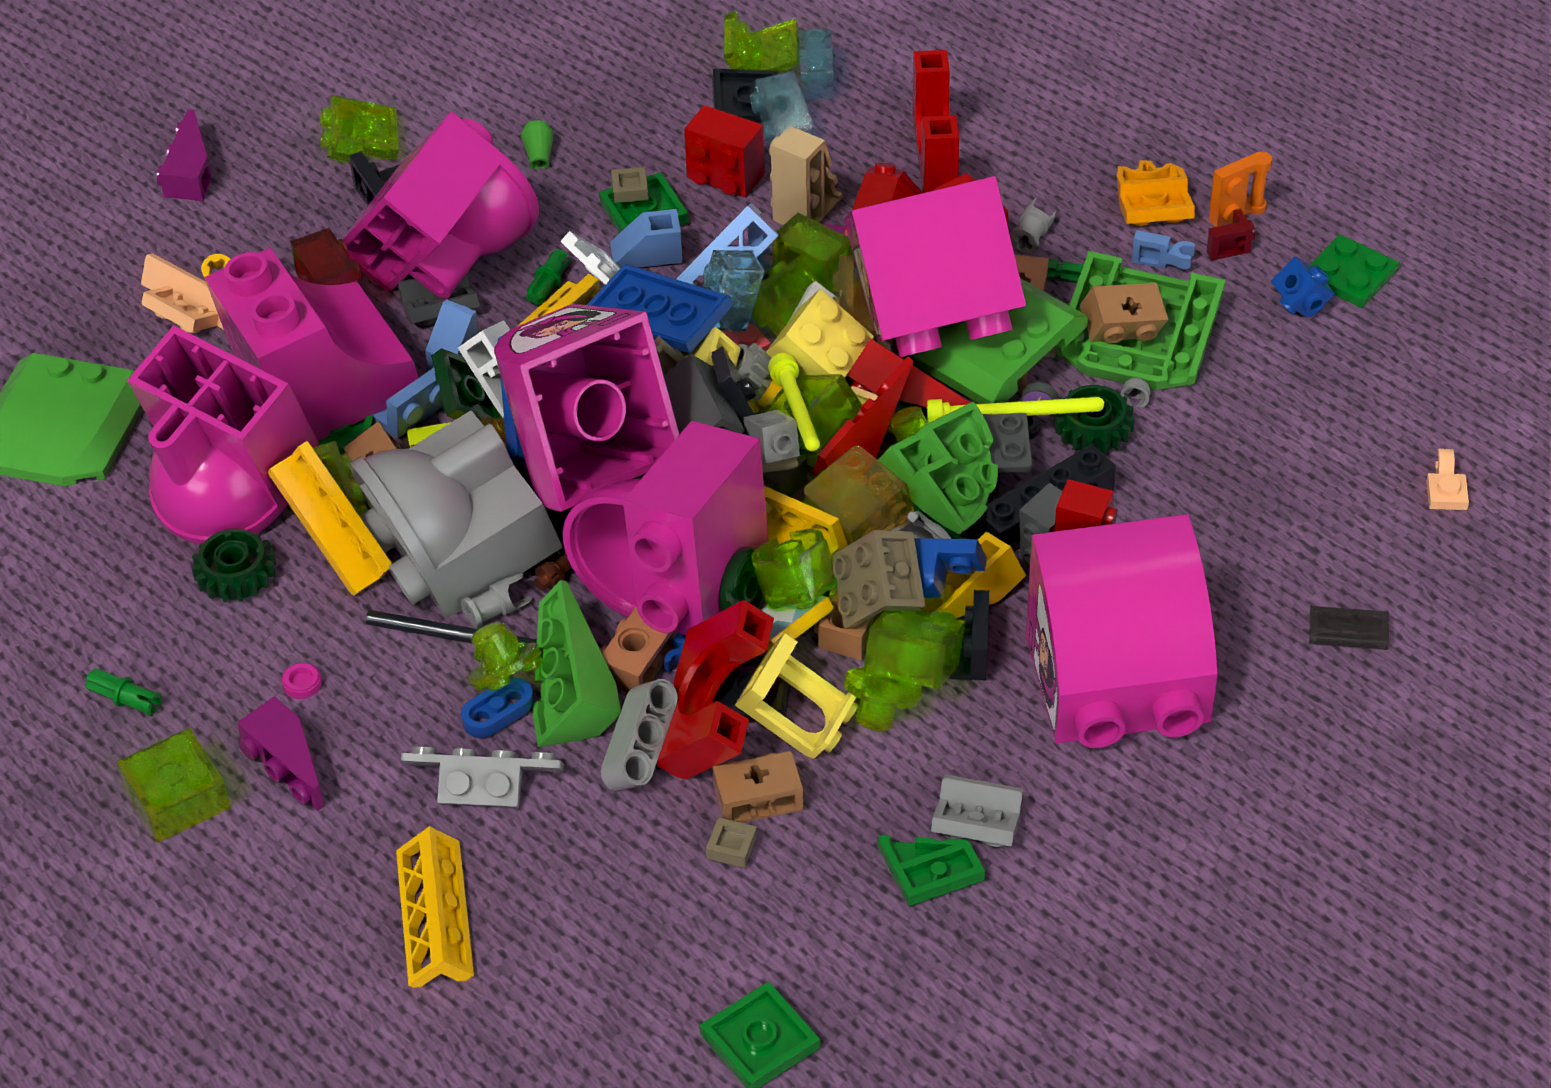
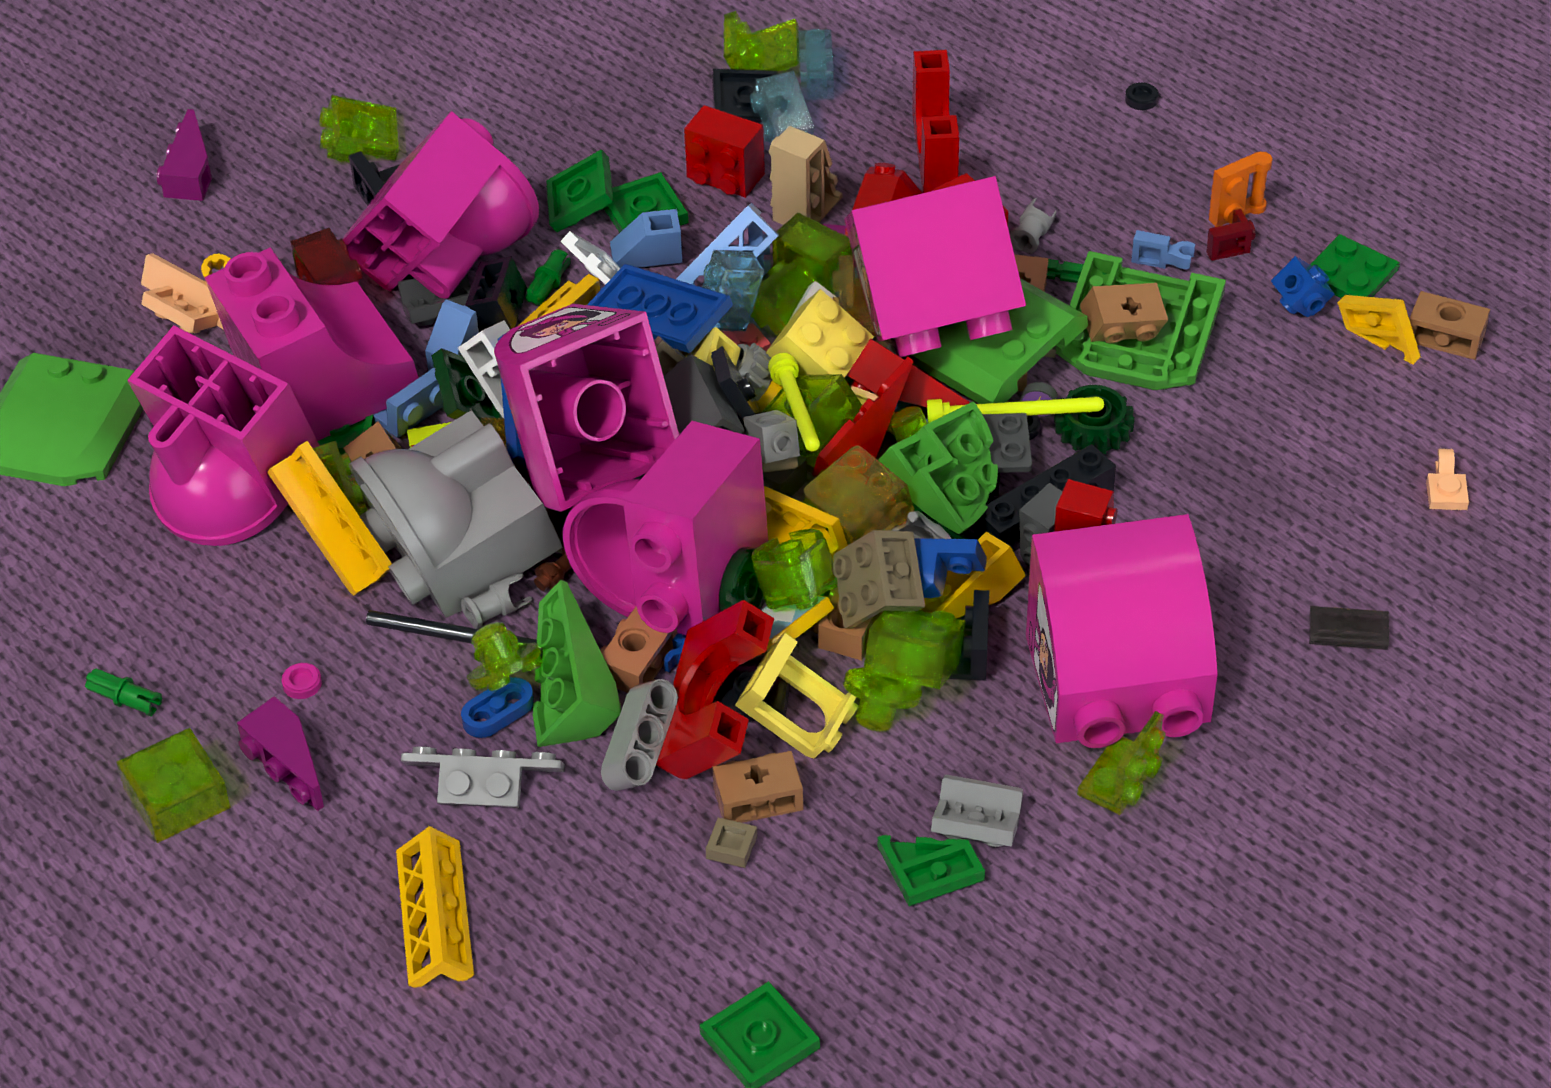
dark green gear [191,529,276,602] -> none
bright green cone [521,120,554,169] -> none
dark tan plate [611,167,648,203] -> none
light orange plate [1116,160,1195,226] -> none
light grey hinge [1120,377,1151,407] -> none
none -> black brick [465,256,527,332]
none -> green plate [546,149,613,232]
none -> clear neon green bracket [1077,711,1166,815]
none -> black tile [1125,82,1159,110]
none -> yellow wing [1337,295,1421,364]
none -> medium nougat brick [1409,291,1490,360]

